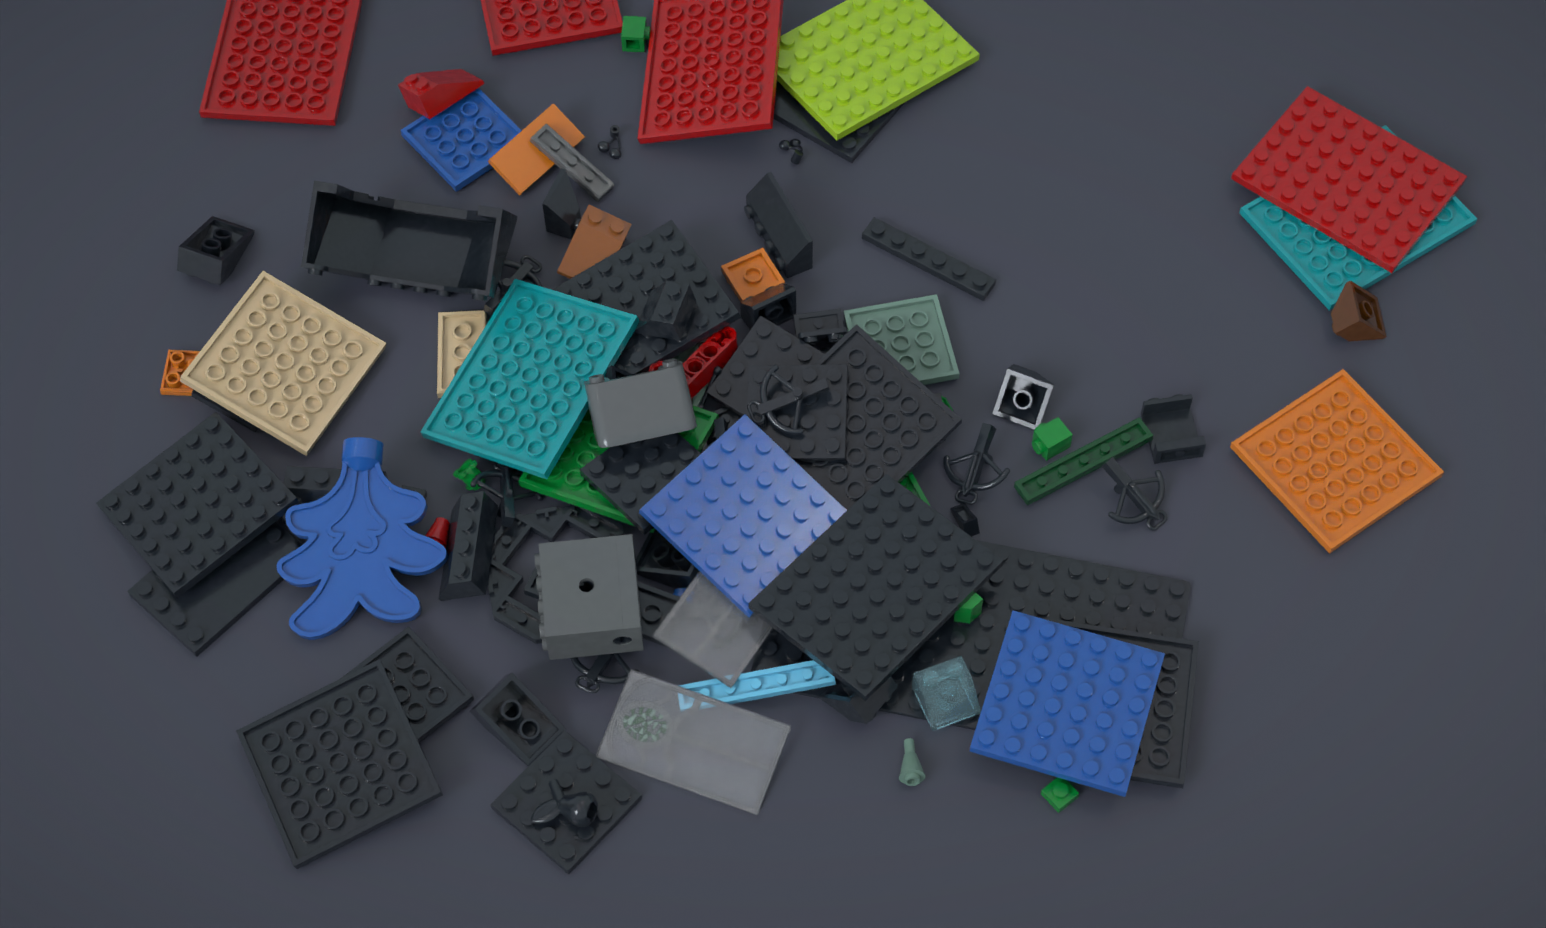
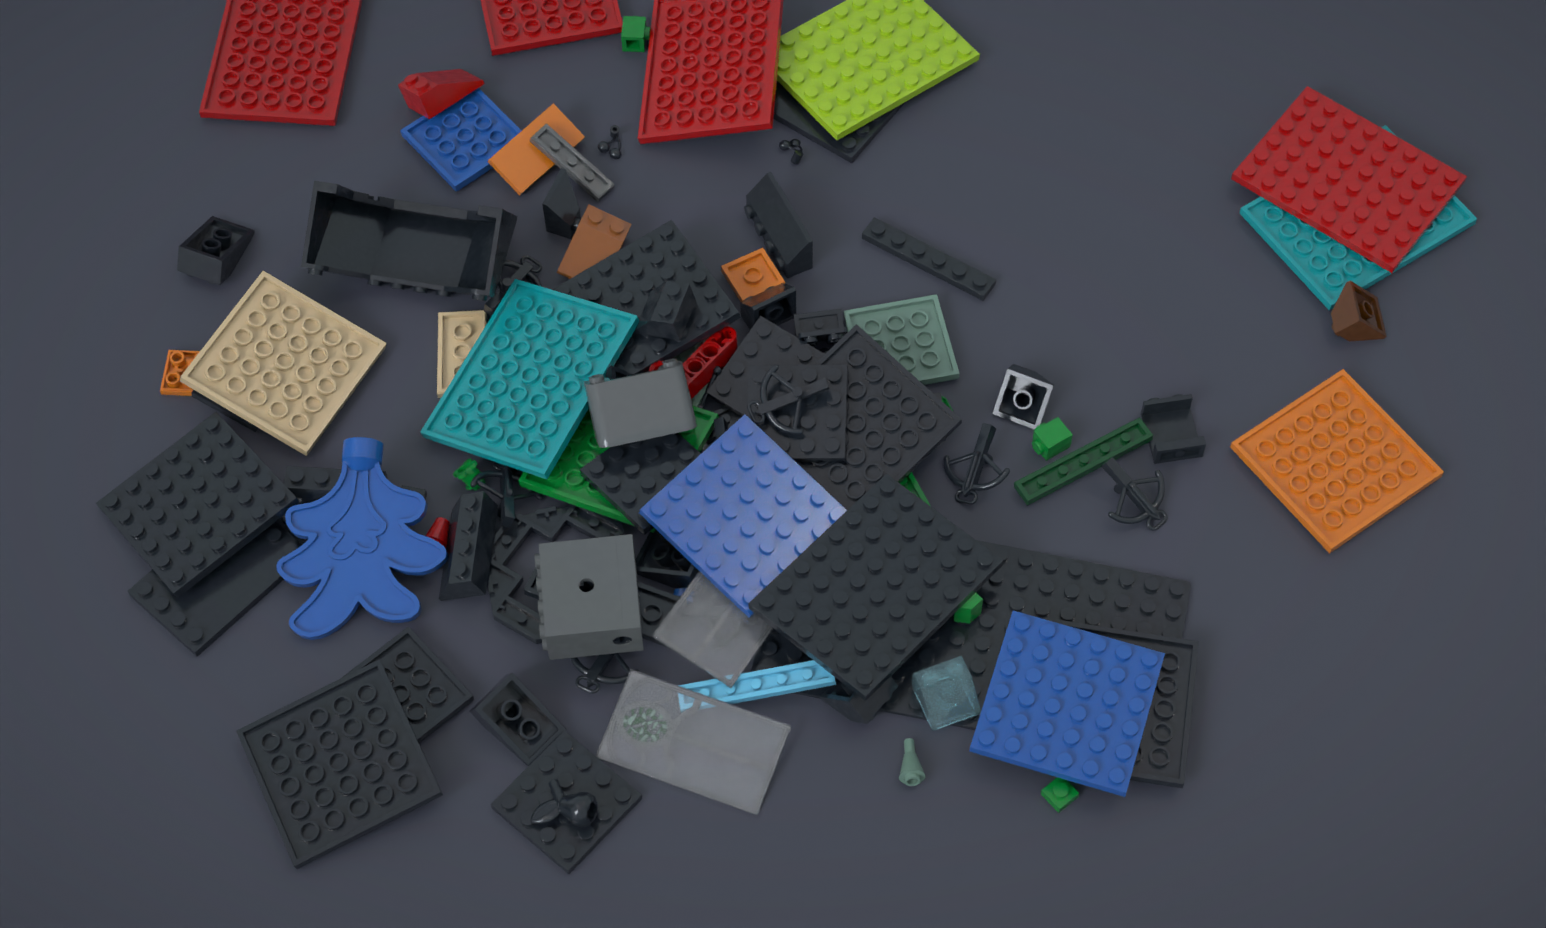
black piece [950,503,980,537] -> none

